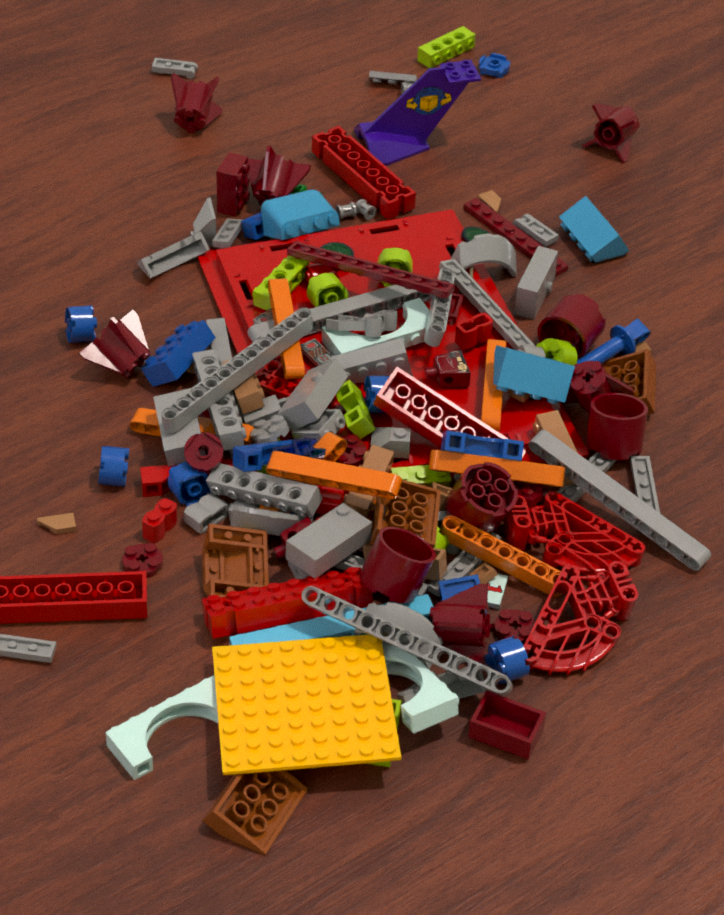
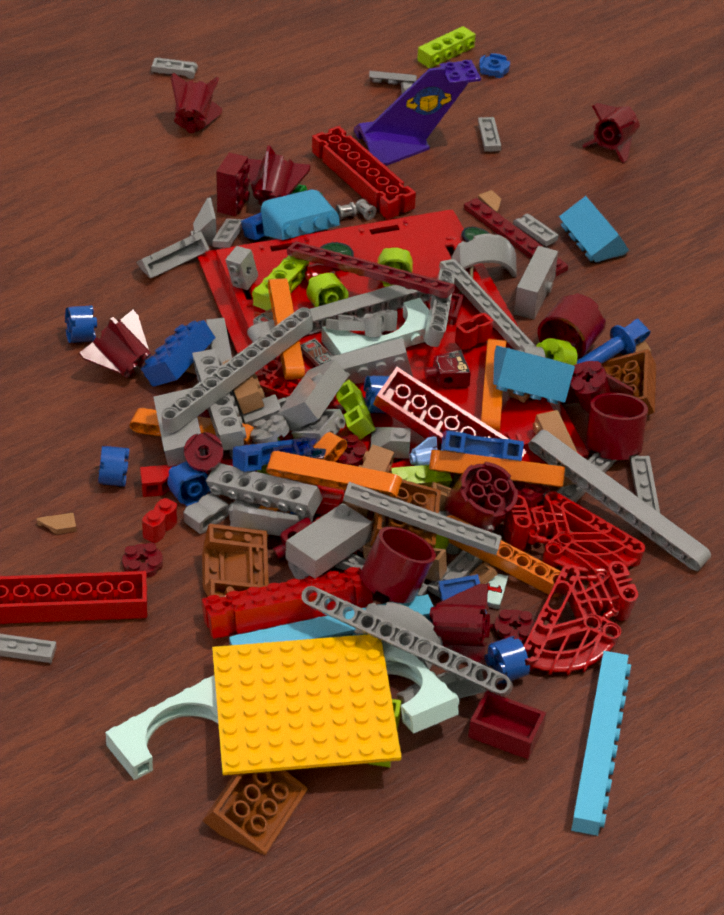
none -> light grey brick [225,246,259,290]
none -> light grey plate [343,482,501,555]
none -> light blue brick [409,436,438,466]
none -> light grey plate [478,117,501,152]
none -> medium azure brick [571,651,631,836]

